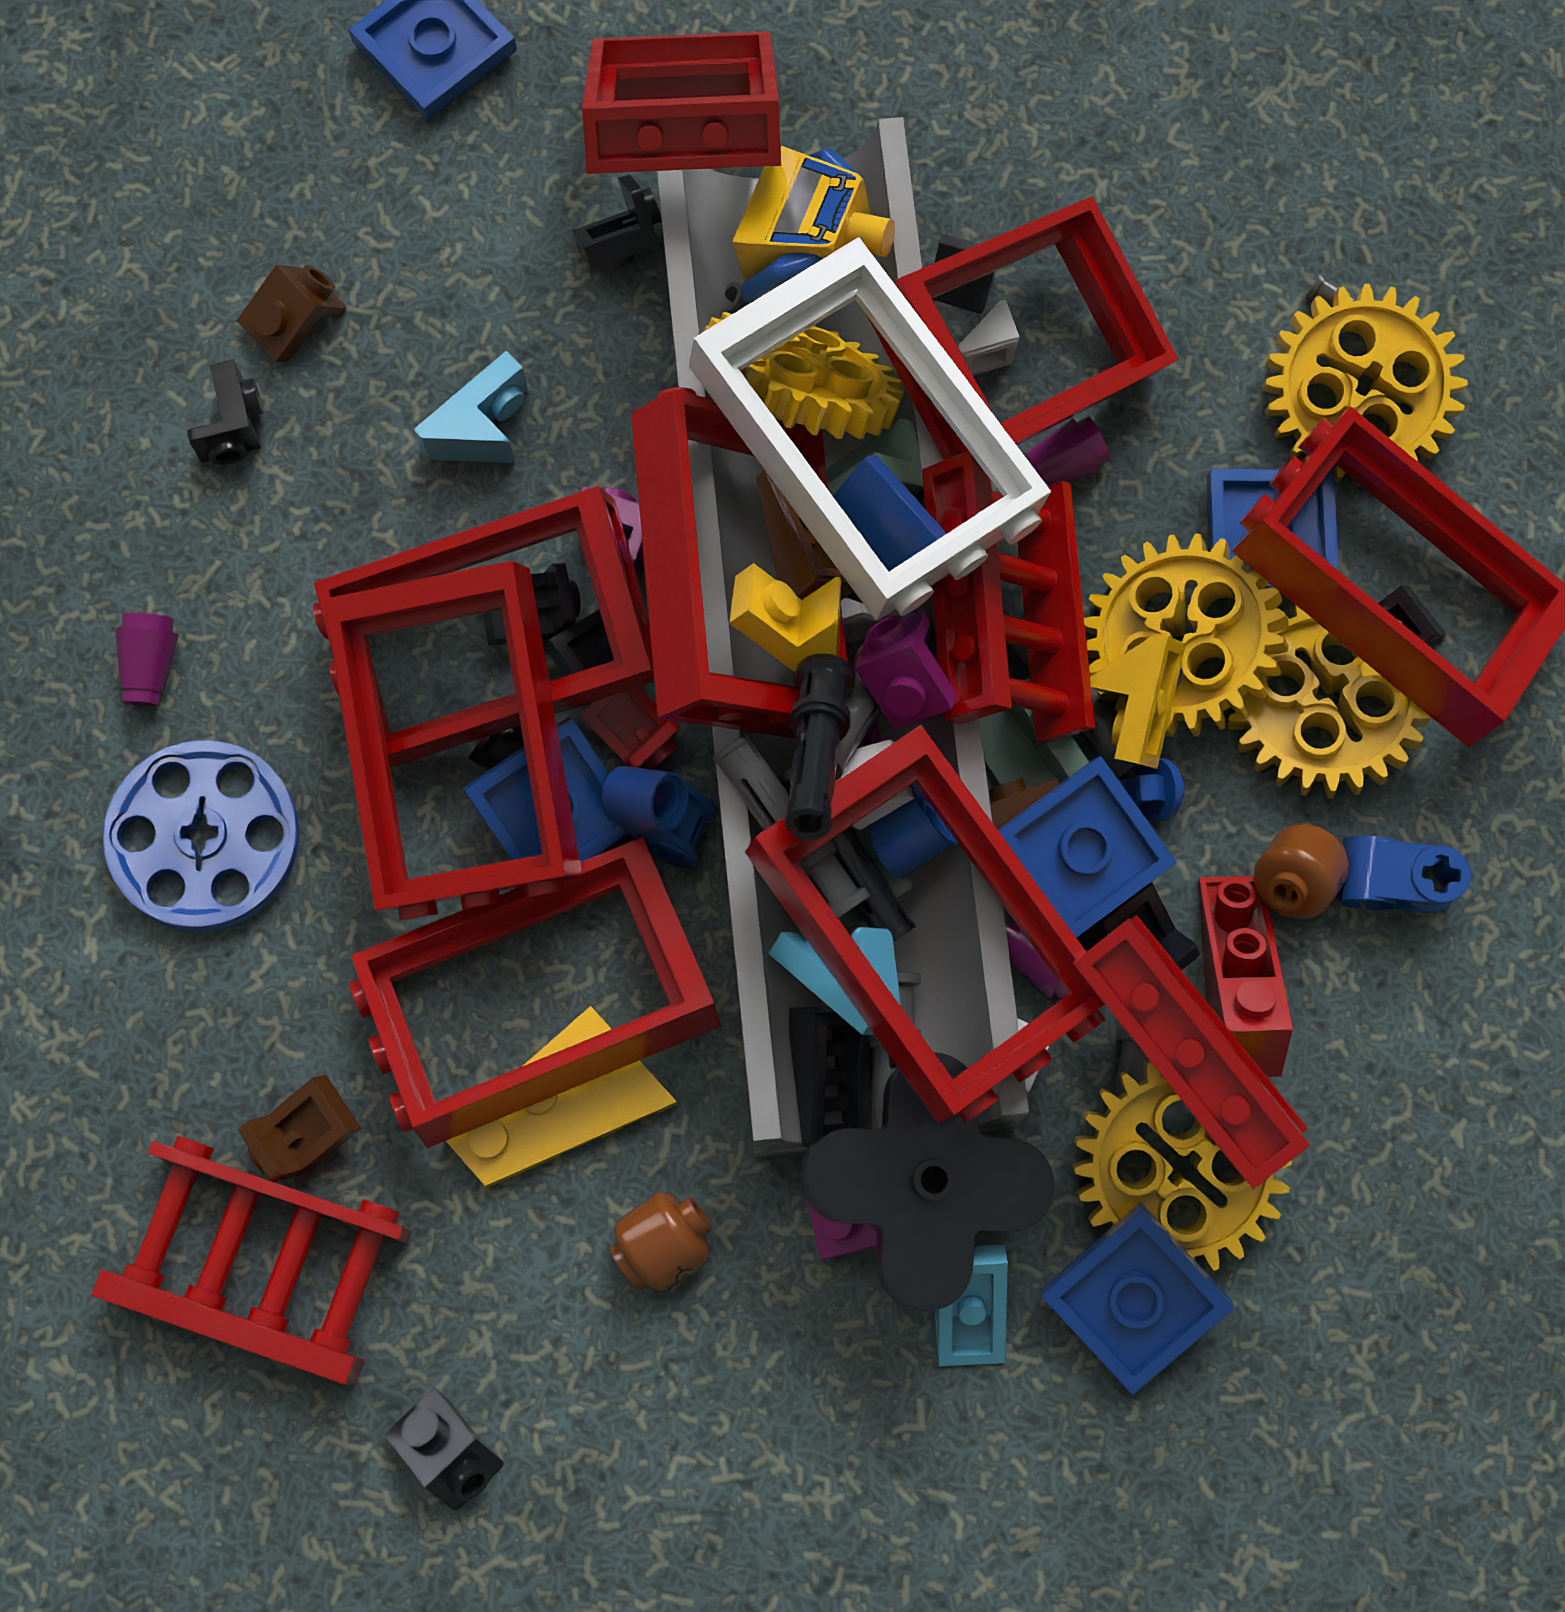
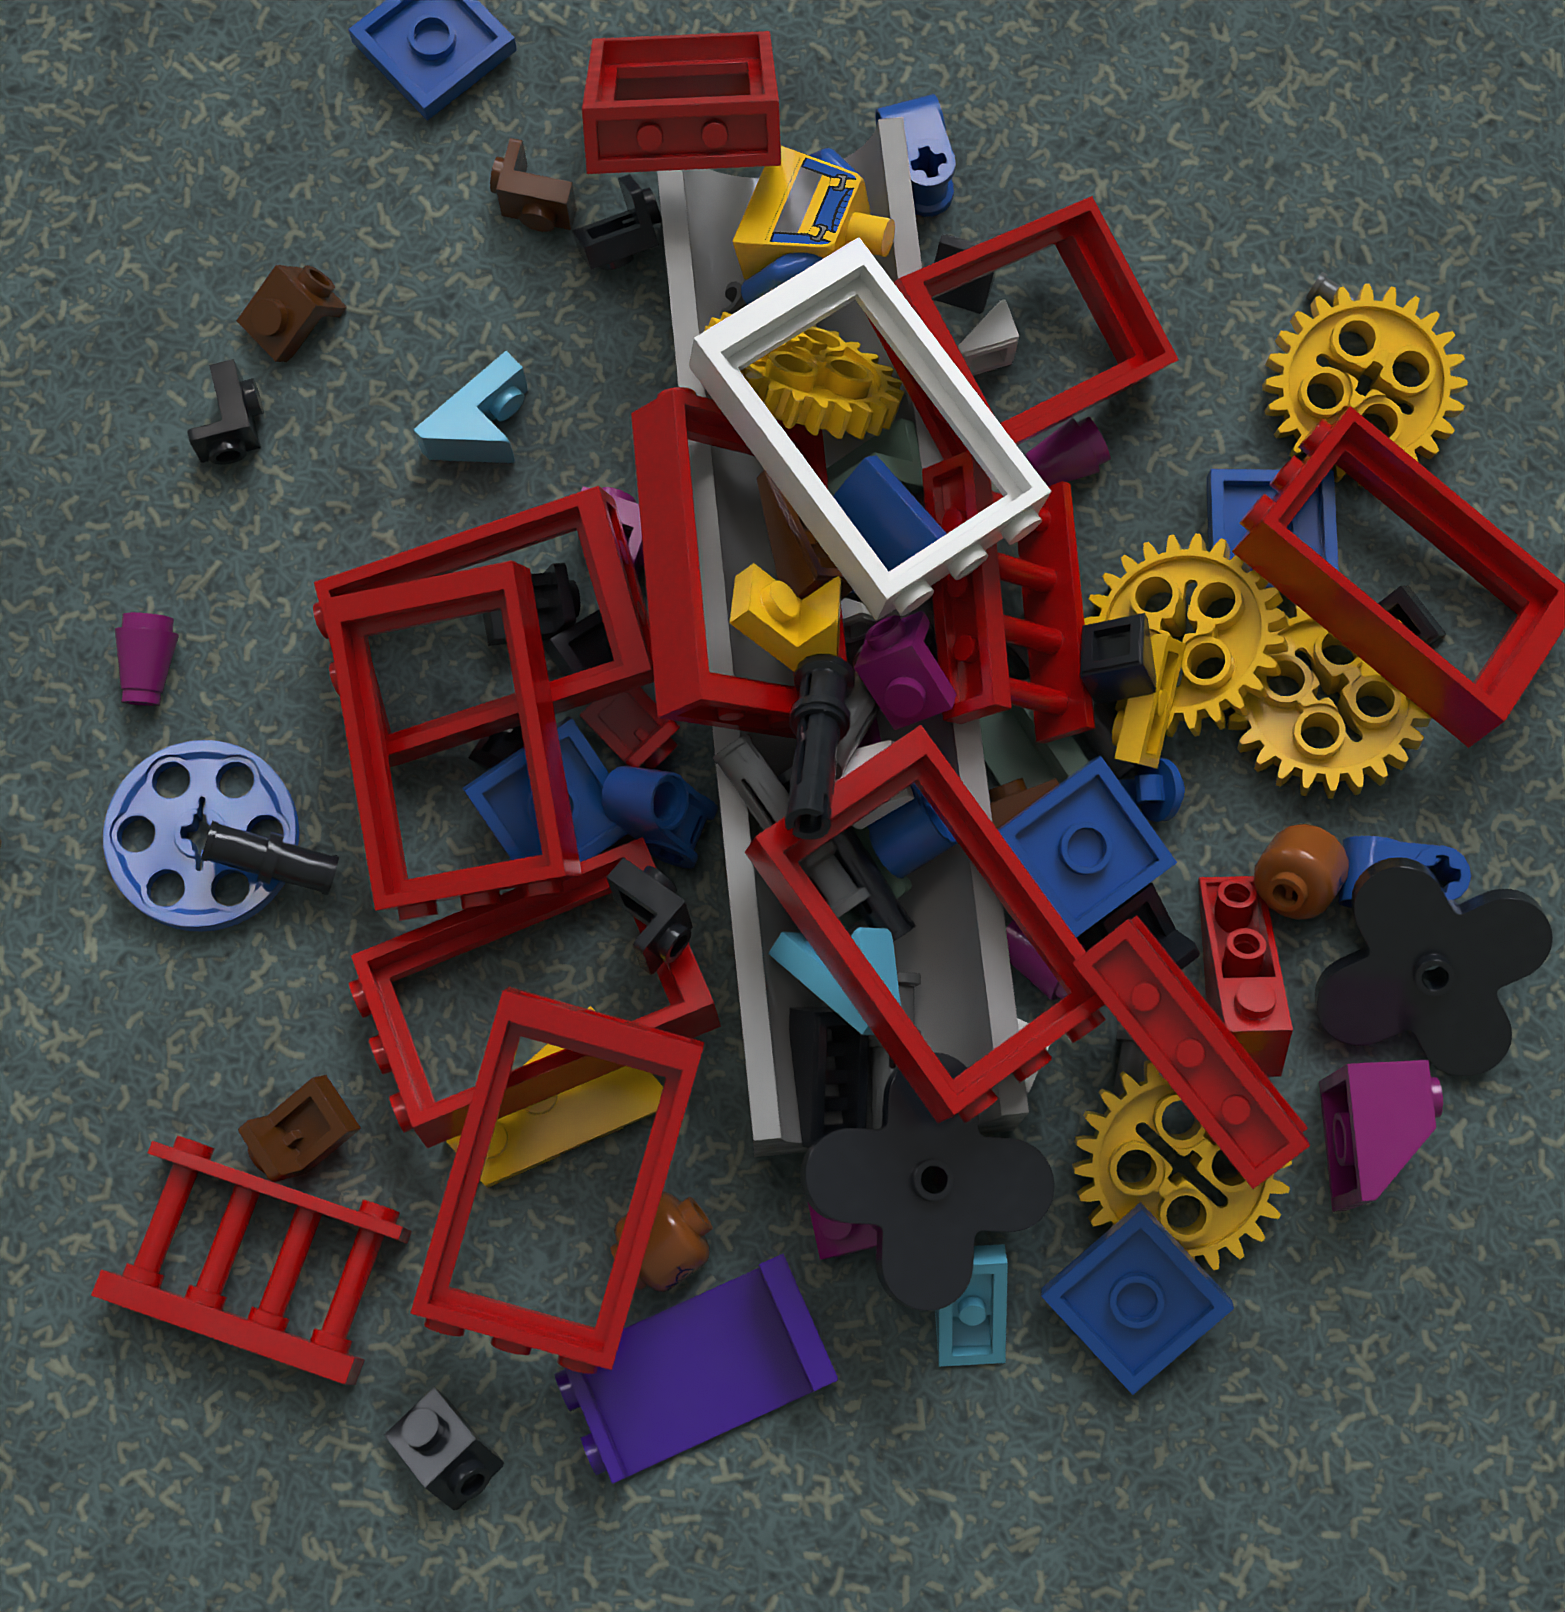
none -> black pin [201,820,339,895]
none -> red door [410,987,704,1374]
none -> reddish brown bracket [490,138,577,232]
none -> dark purple panel [554,1254,839,1484]
none -> black bracket [607,857,693,975]
none -> blue piece [875,94,956,217]
none -> black slope [1080,613,1157,703]
none -> black plant [1315,857,1553,1076]
none -> magenta slope [1319,1060,1443,1212]

